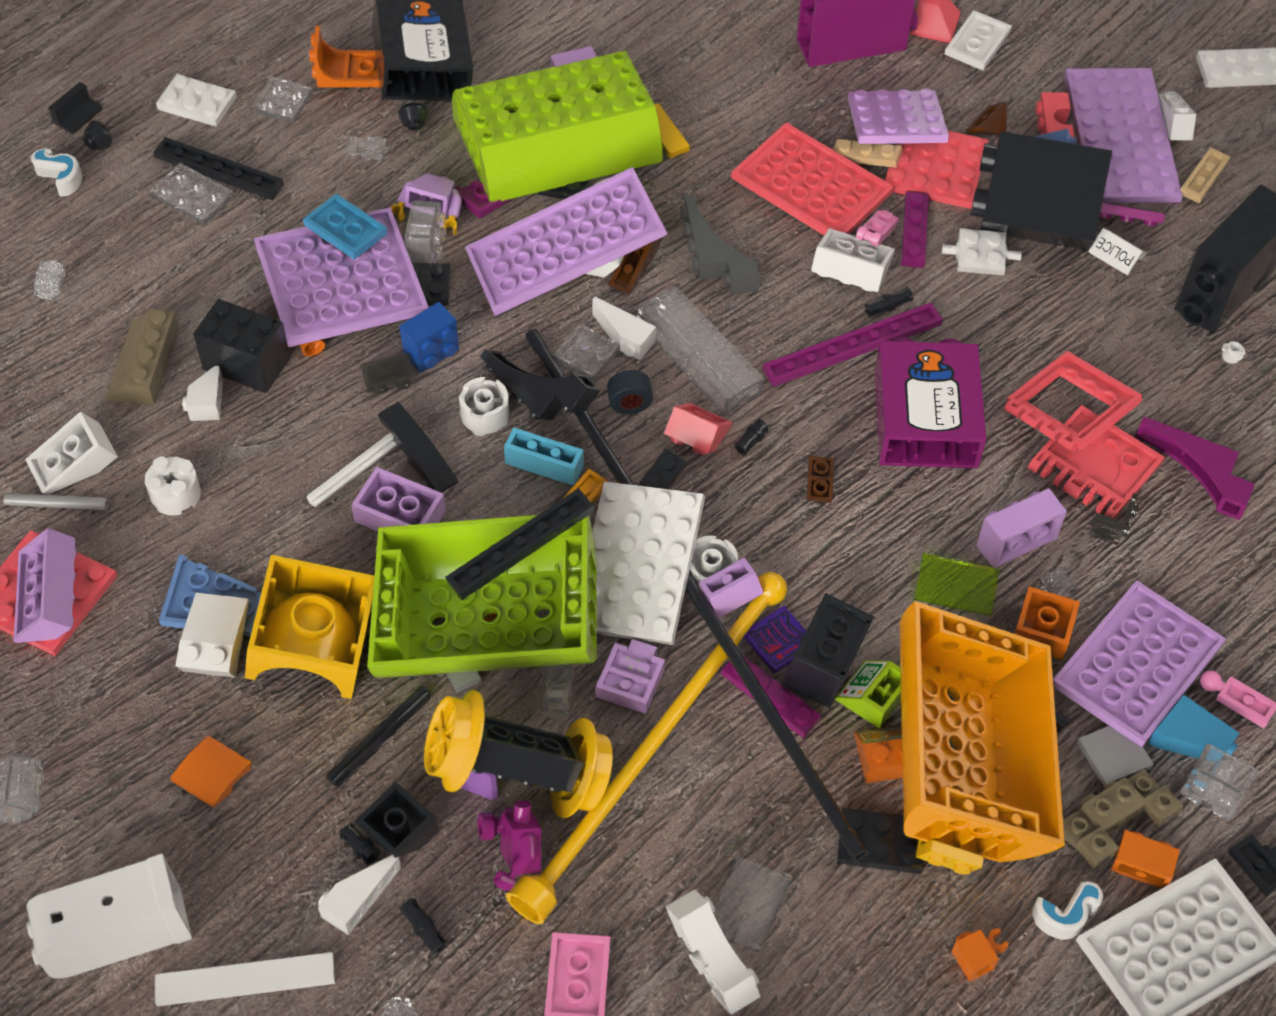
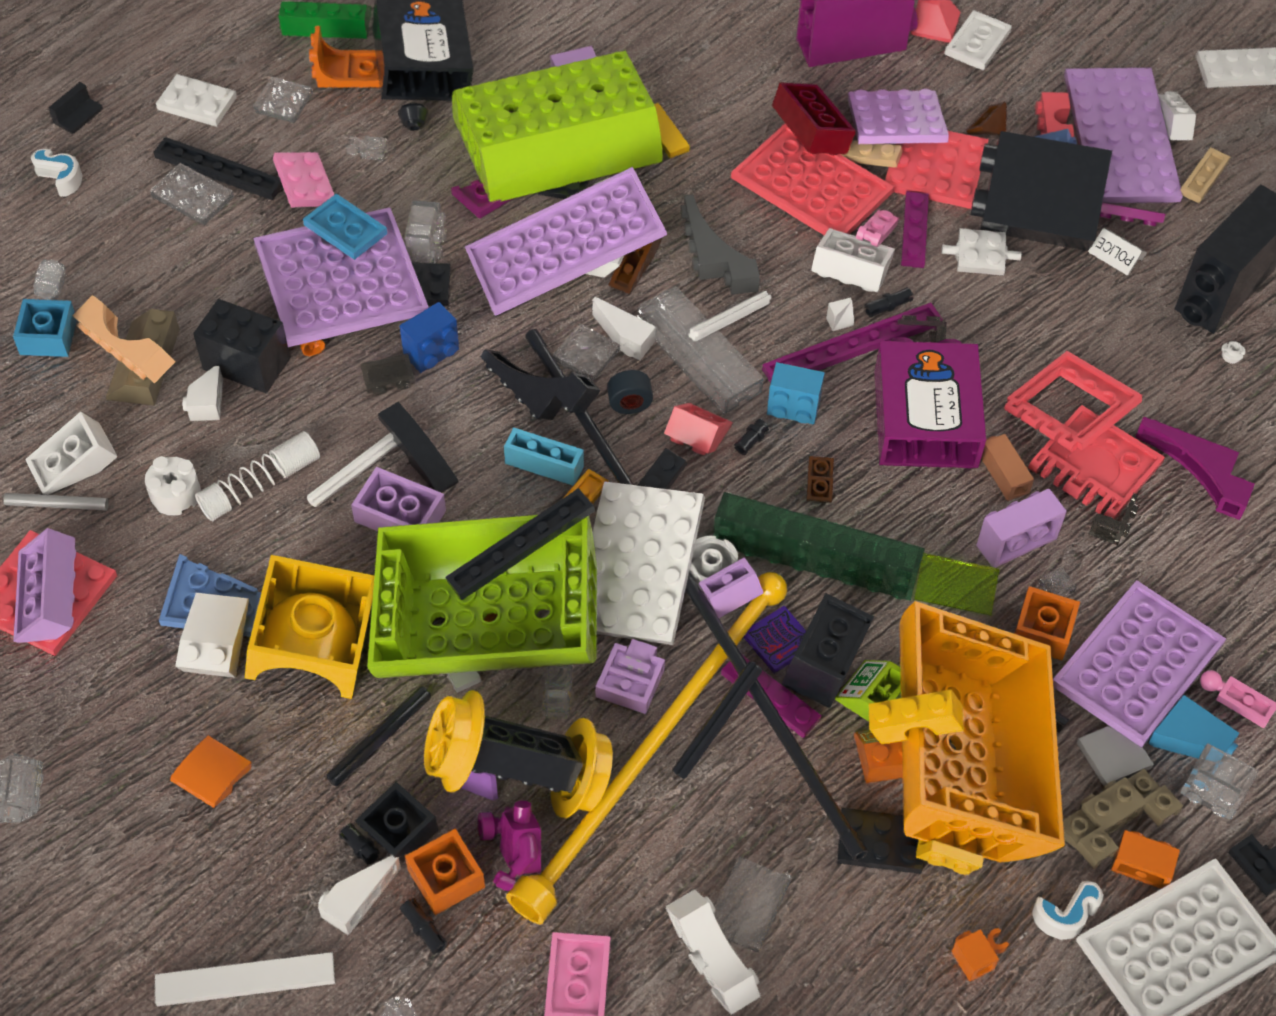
white piece [26,854,192,978] -> none
black cone [83,120,113,150] -> none
lavender torso [390,174,462,236] -> none
white brick [459,377,509,436] -> none
none -> dark azure brick [13,299,77,357]
none -> light nougat arch [72,295,175,383]
none -> white piece [195,431,320,521]
none -> bright pink plate [273,152,334,207]
none -> green slope [278,1,372,39]
none -> orange brick [405,829,485,915]
none -> black axle [672,661,762,779]
none -> white axle [688,291,772,341]
none -> clear green brick [713,492,925,601]
none -> dark azure brick [767,362,825,425]
none -> dark red brick [772,82,856,155]
none -> white slope [826,298,854,331]
none -> yellow arch [869,689,964,744]
none -> clear smoke bracket [896,315,947,343]
none -> nougat brick [981,434,1034,501]

